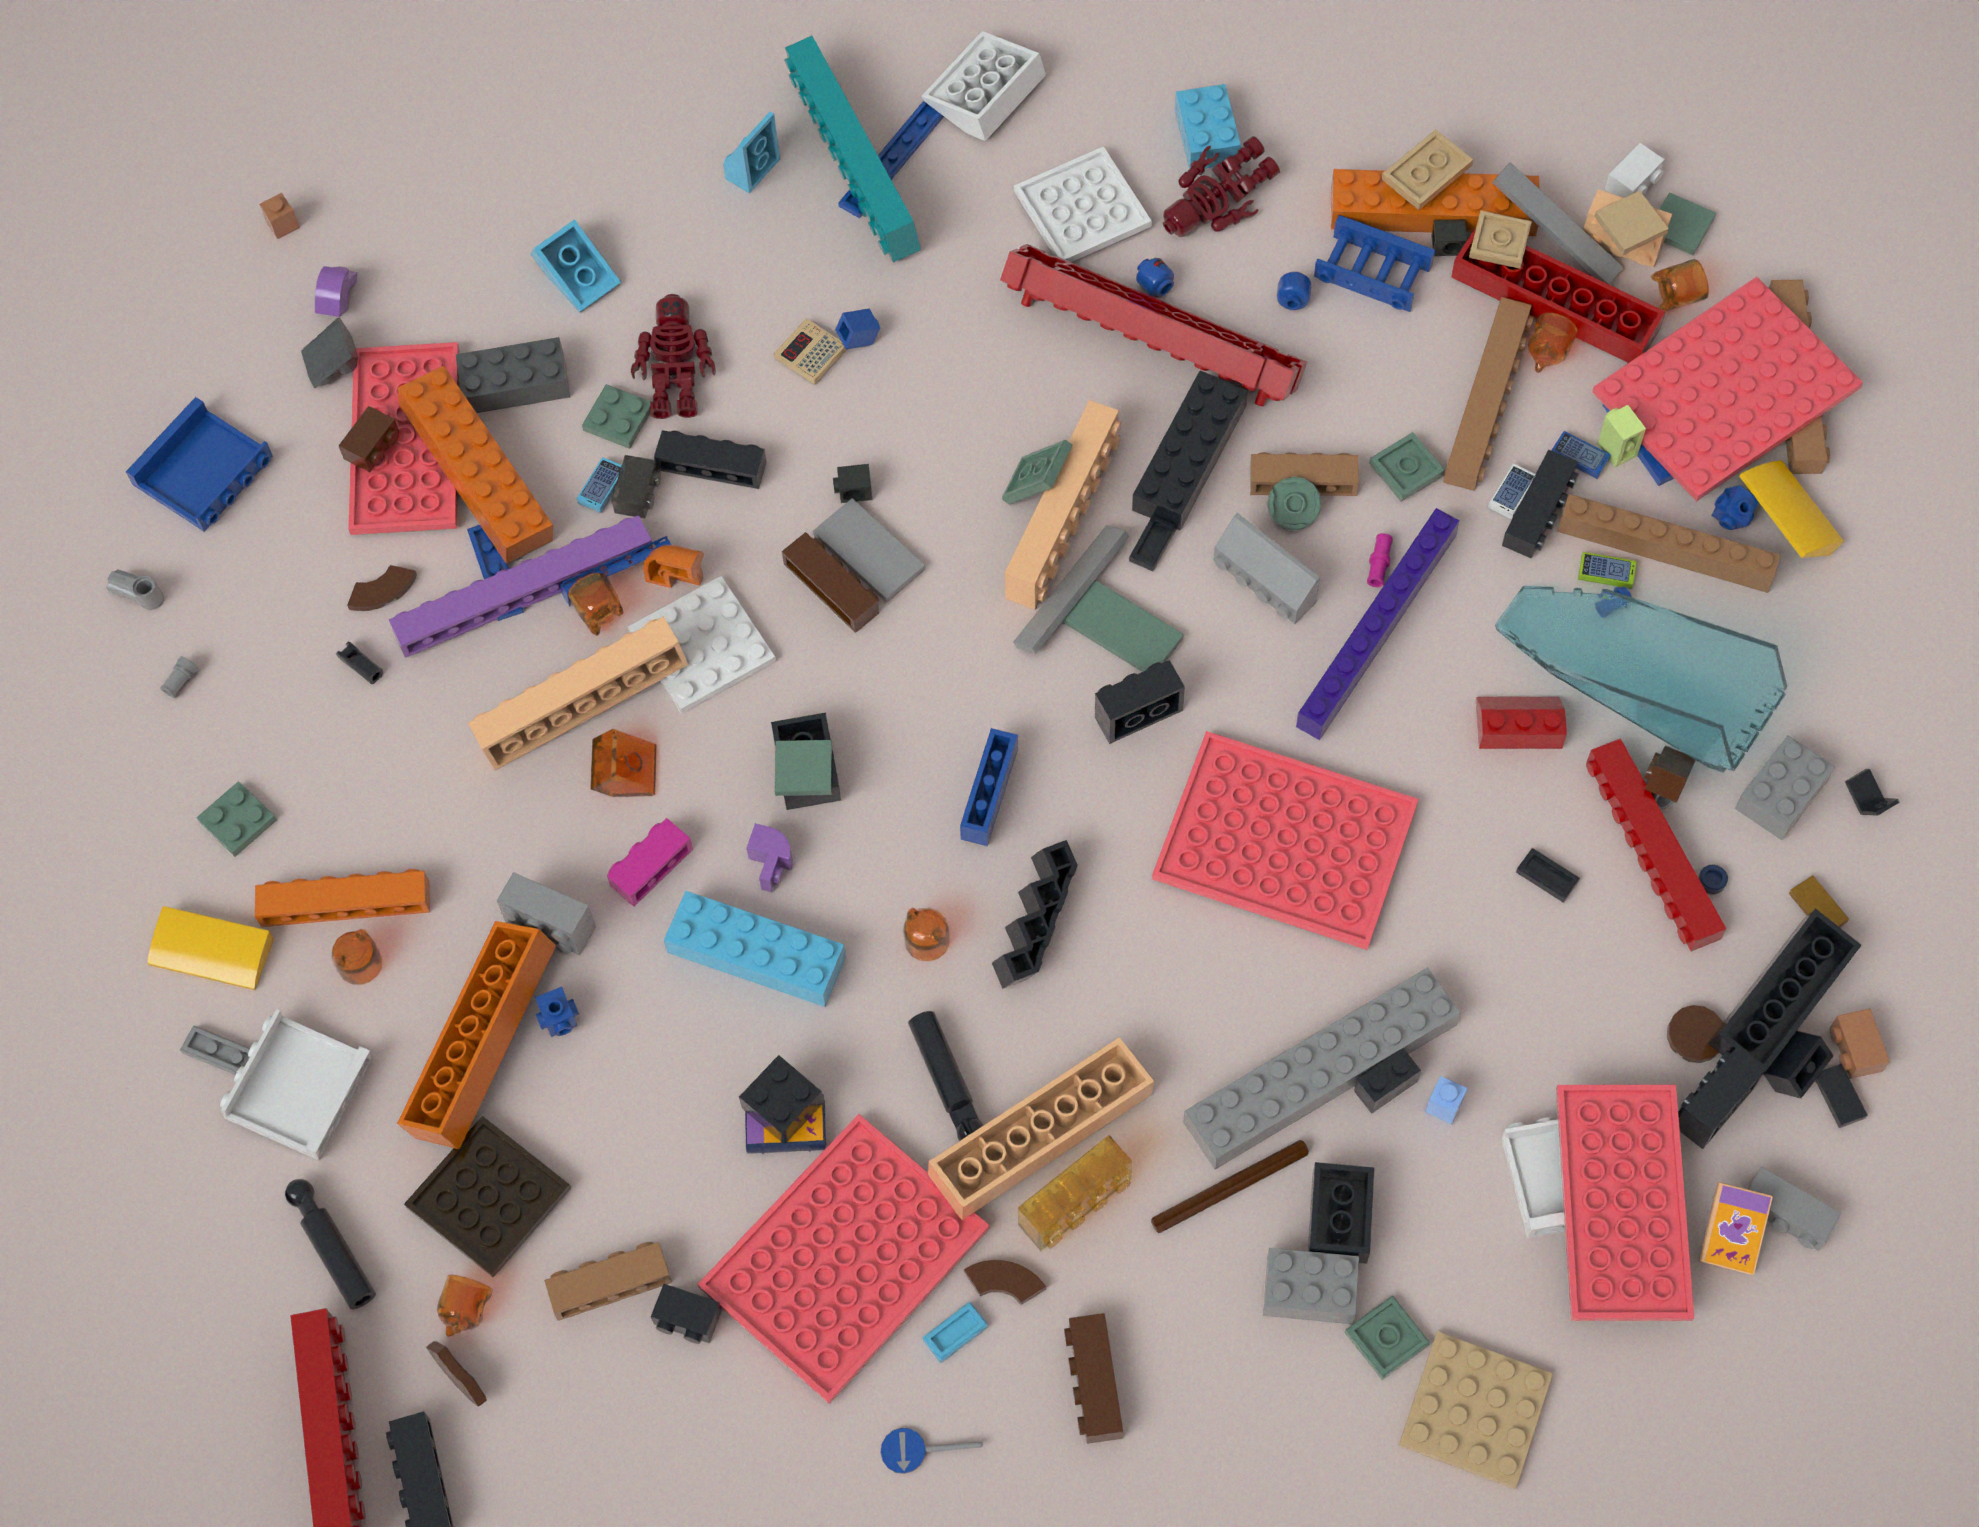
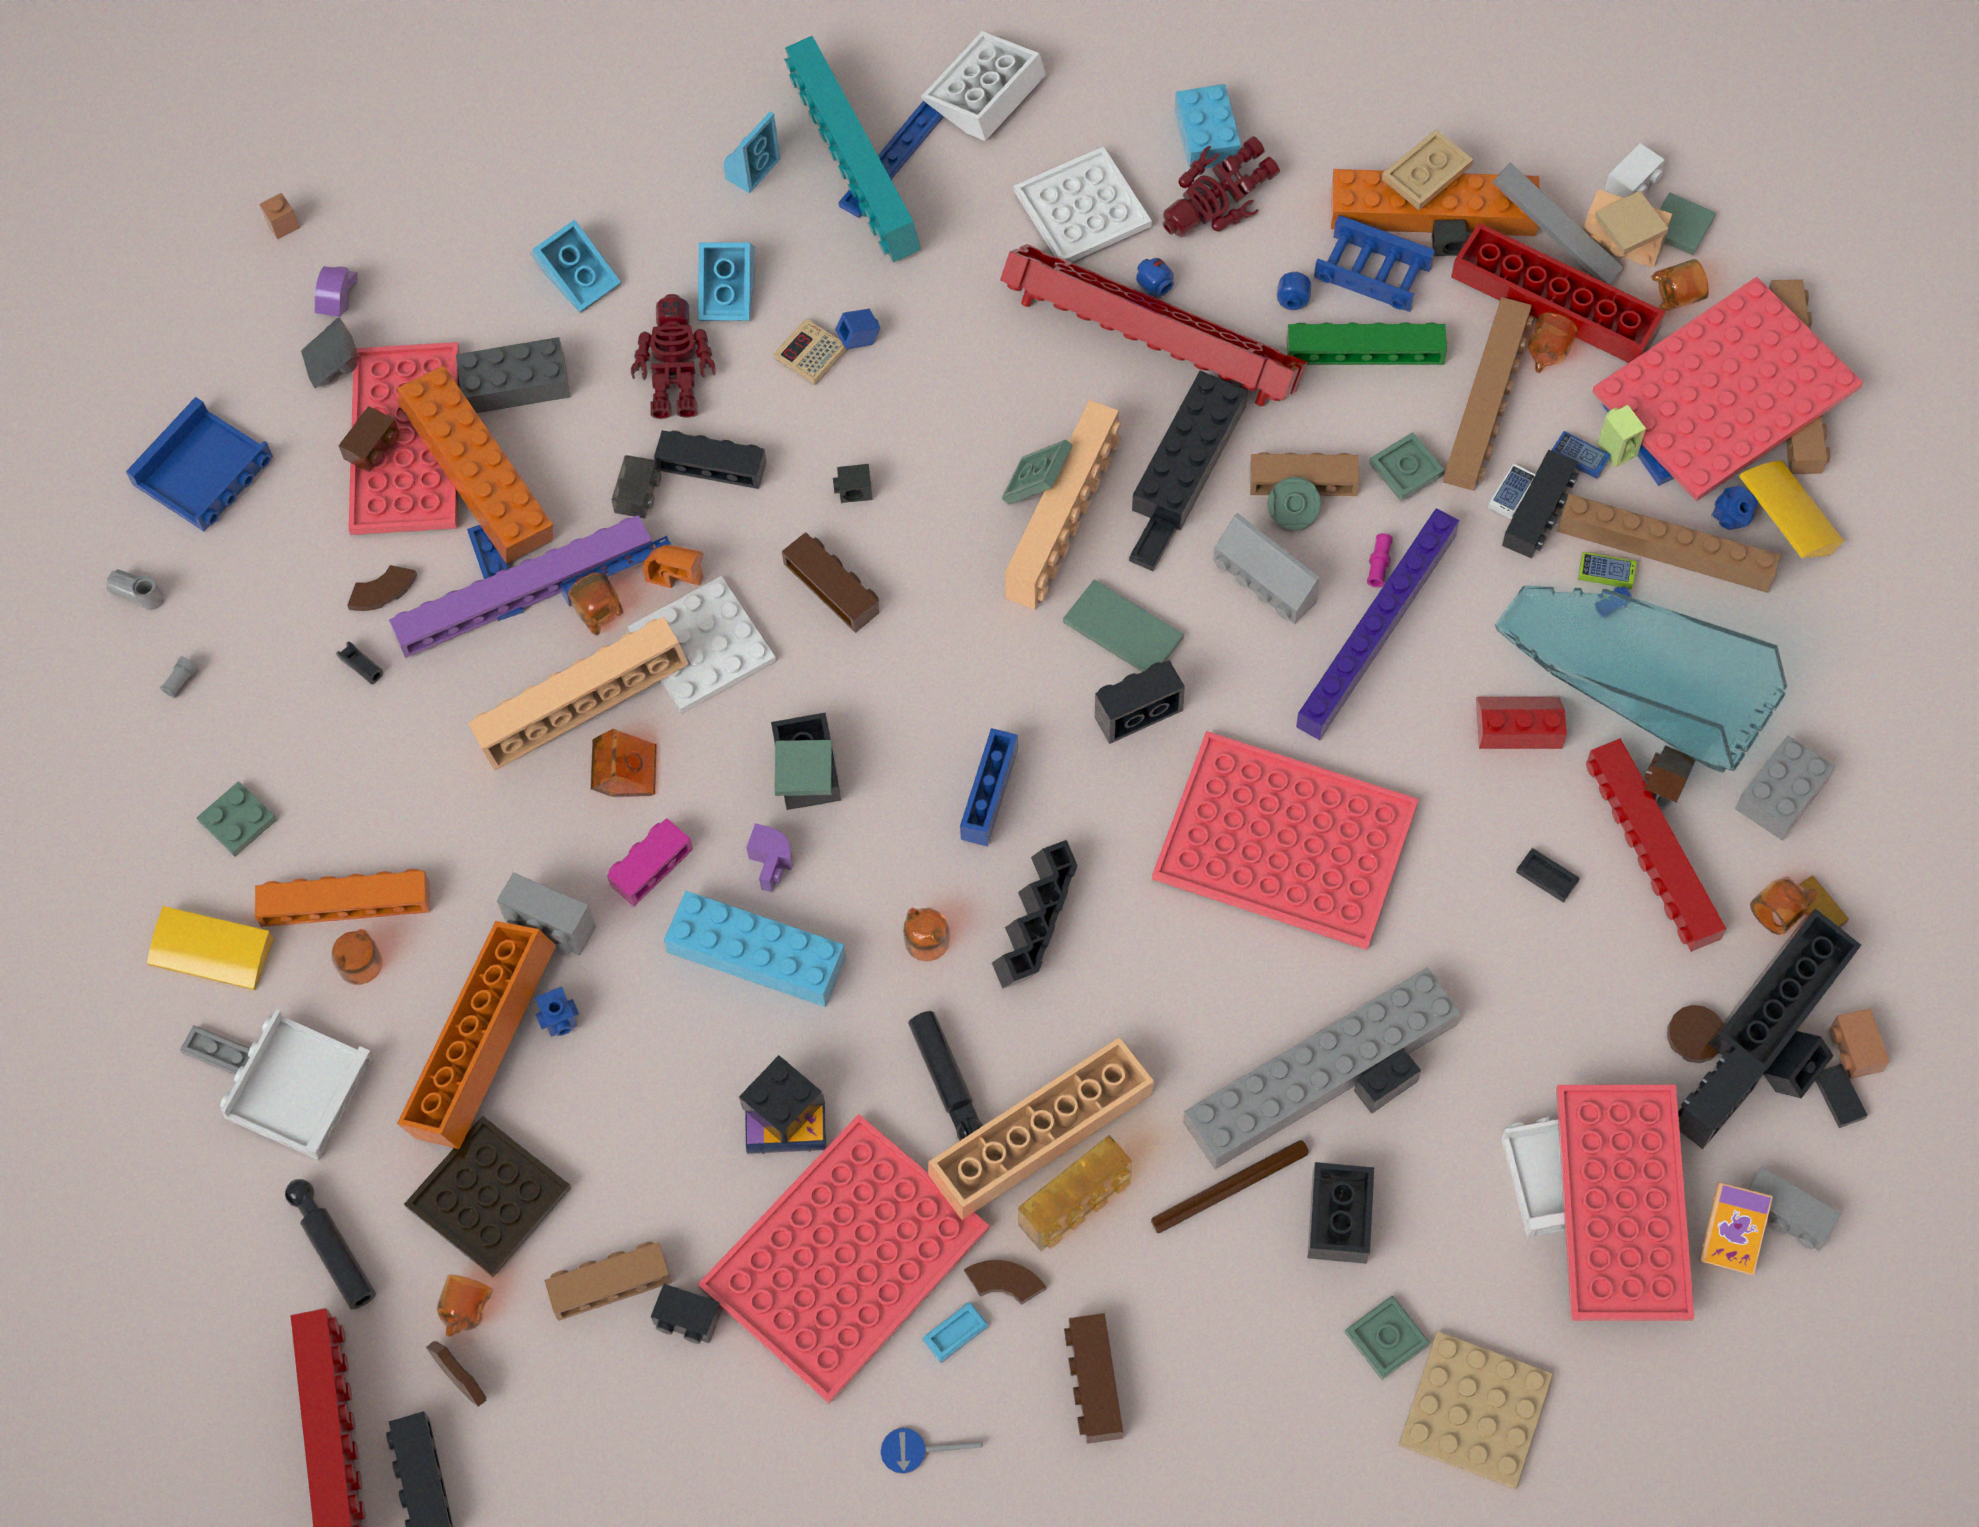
tile [577,457,627,513] -> none
sand green plate [582,384,650,449] -> none
light grey tile [813,499,926,603] -> none
light grey tile [1013,525,1129,654] -> none
light grey brick [1263,1248,1359,1324] -> none
light blue brick [1425,1076,1467,1124] -> none
tan tile [1469,211,1532,269] -> none
dark blue tile [1698,865,1728,894] -> none
black bracket [1845,769,1900,816] -> none
none -> medium azure slope [698,242,755,321]
none -> green brick [1286,322,1447,365]
none -> clear orange piece [1750,876,1817,935]

